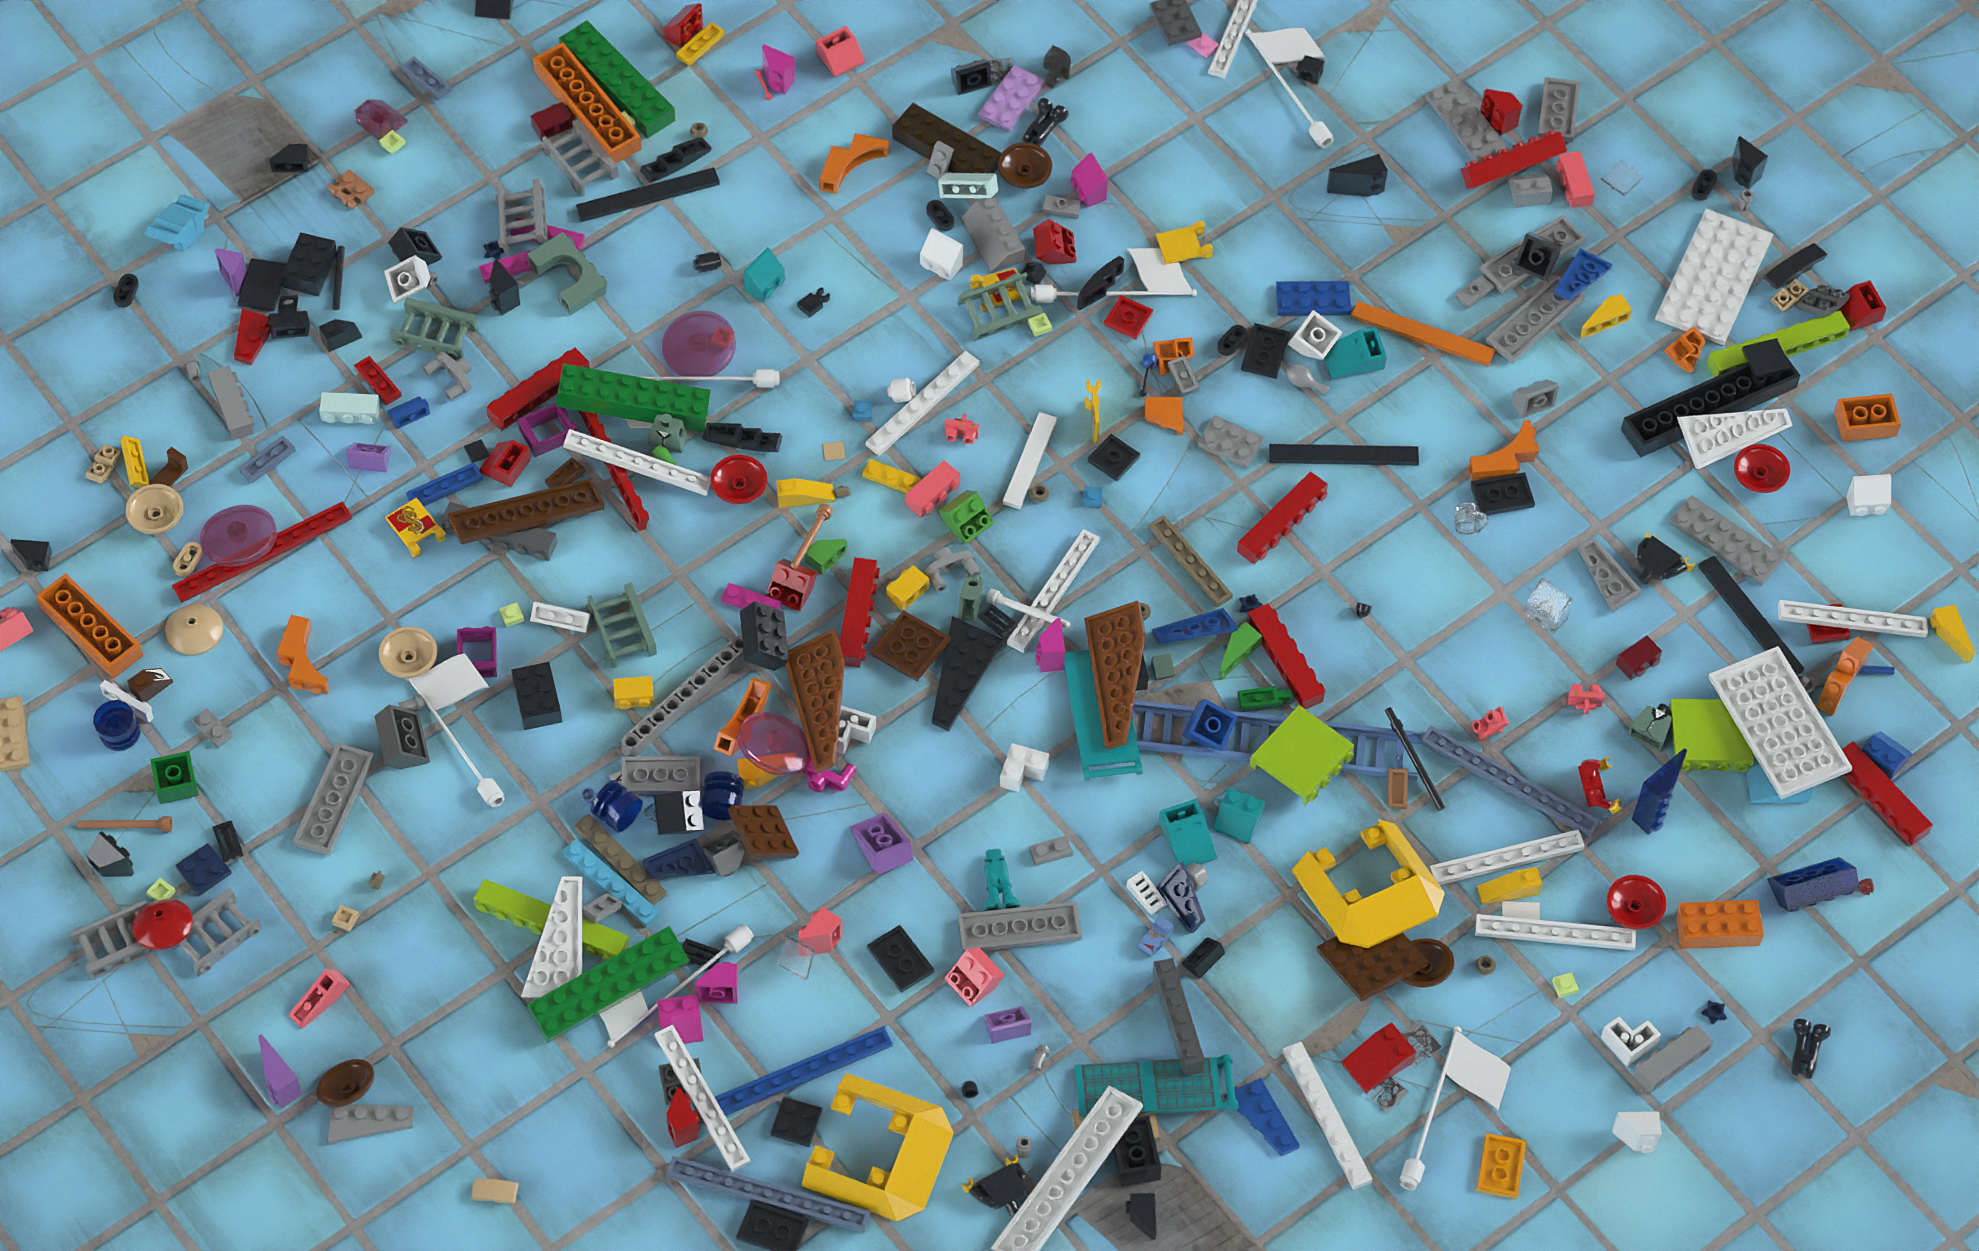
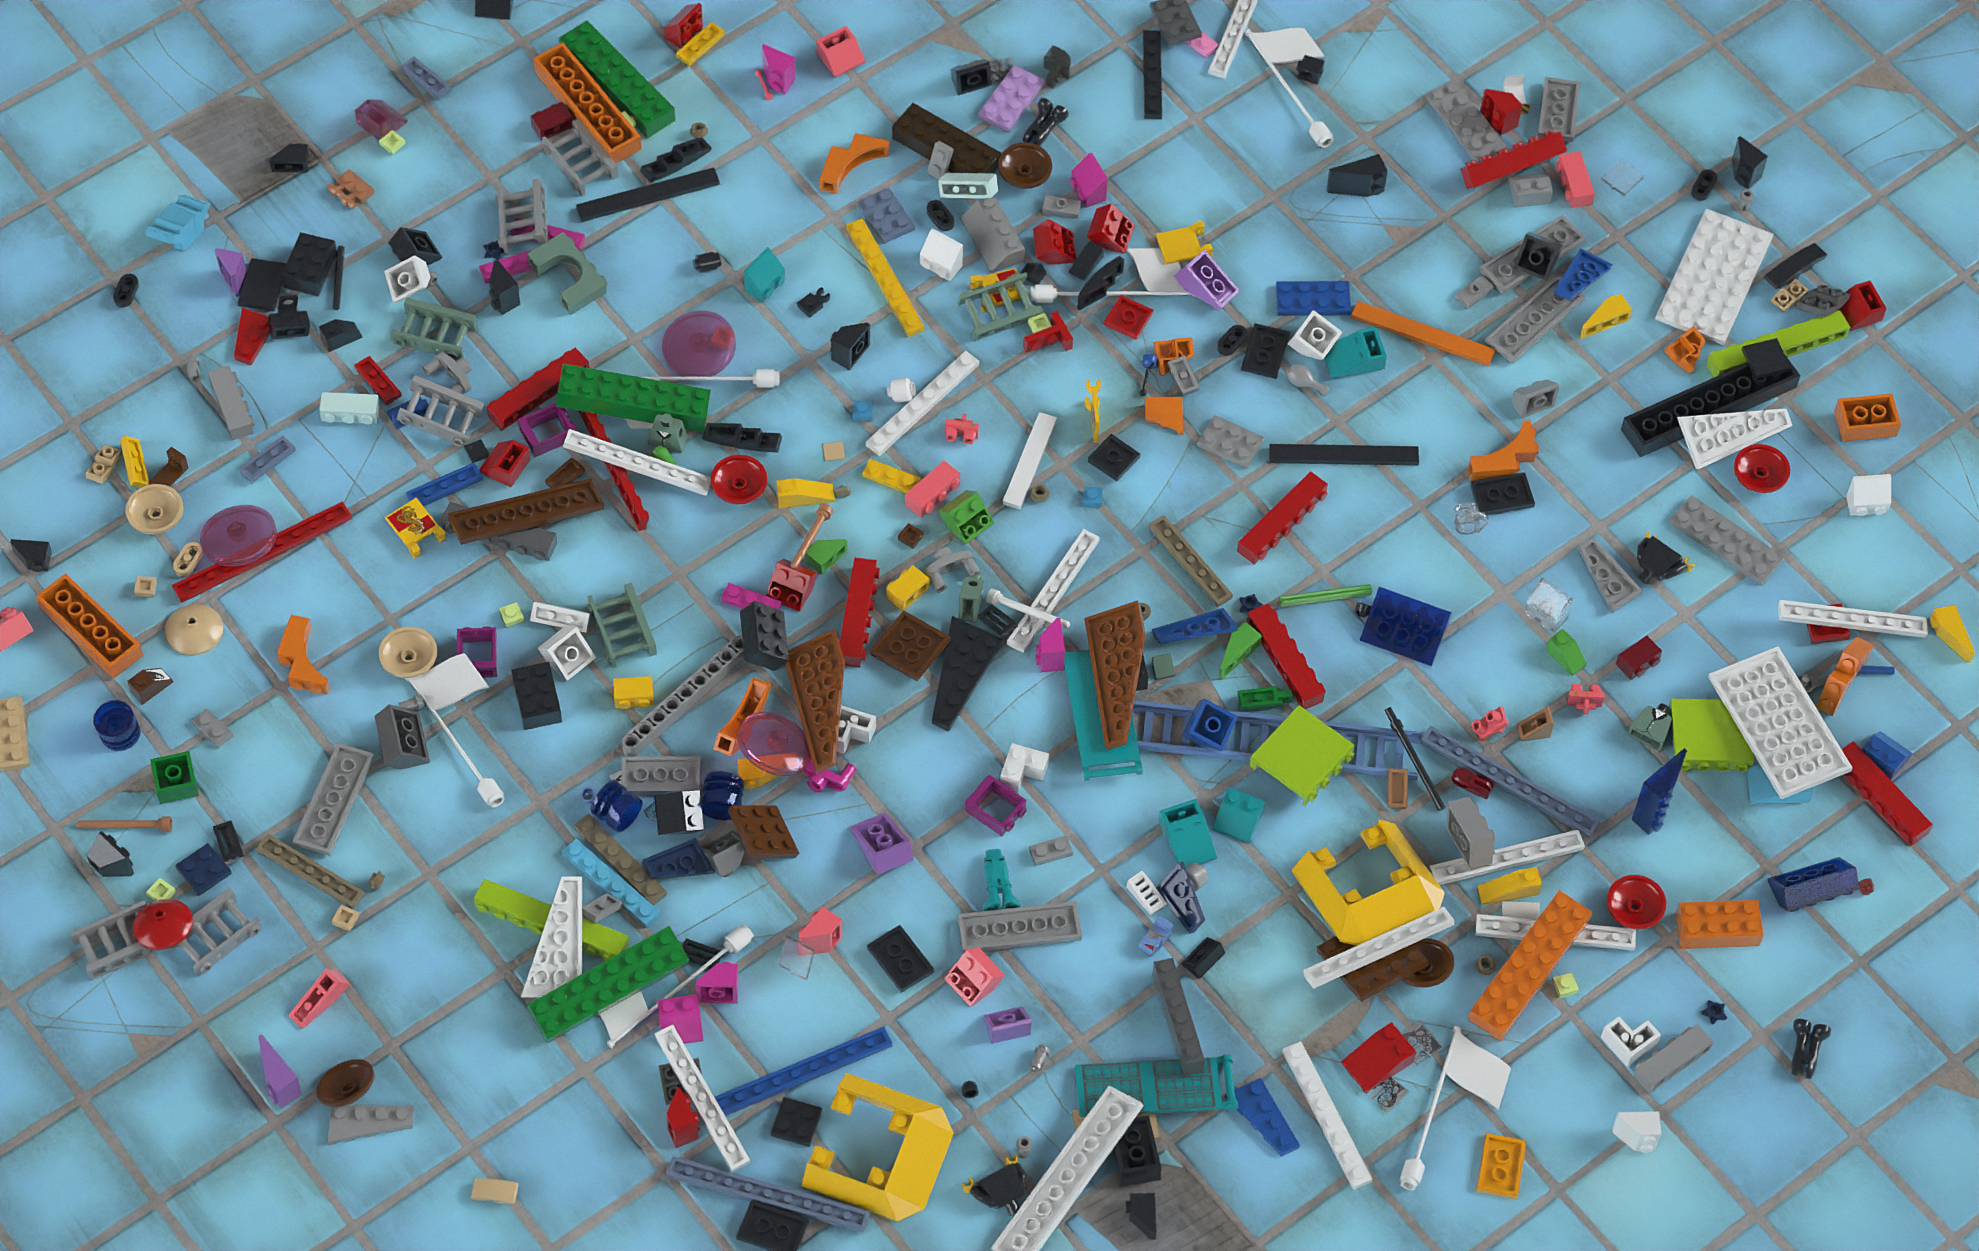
white plate [100,680,154,723] -> none
medium lavender slope [346,443,391,472] -> none
red torso [1578,757,1623,814] -> none
black tile [1698,556,1804,675] -> none
none -> tan plate [134,576,157,598]
none -> dark tan plate [256,833,365,909]
none -> light grey fence [396,375,485,447]
none -> white slope [538,625,596,681]
none -> black slope [830,323,870,370]
none -> yellow plate [846,218,925,337]
none -> sand blue plate [857,187,915,244]
none -> reddish brown tile [898,523,924,549]
none -> magenta window [965,775,1027,836]
none -> red bracket [1023,311,1073,353]
none -> black slope [1069,241,1104,281]
none -> red slope [1087,203,1135,253]
none -> black plate [1143,30,1162,119]
none -> medium lavender slope [1174,249,1240,310]
none -> bright green axle [1279,584,1372,607]
none -> white plate [1303,907,1454,989]
none -> clear blue slope [1359,587,1452,666]
none -> light grey brick [1447,796,1495,870]
none -> dark red arm [1451,768,1495,800]
none -> orange brick [1468,890,1592,1041]
none -> white sticker [1503,75,1530,114]
none -> medium nougat slope [1517,707,1554,741]
none -> bright green slope [1546,628,1587,676]

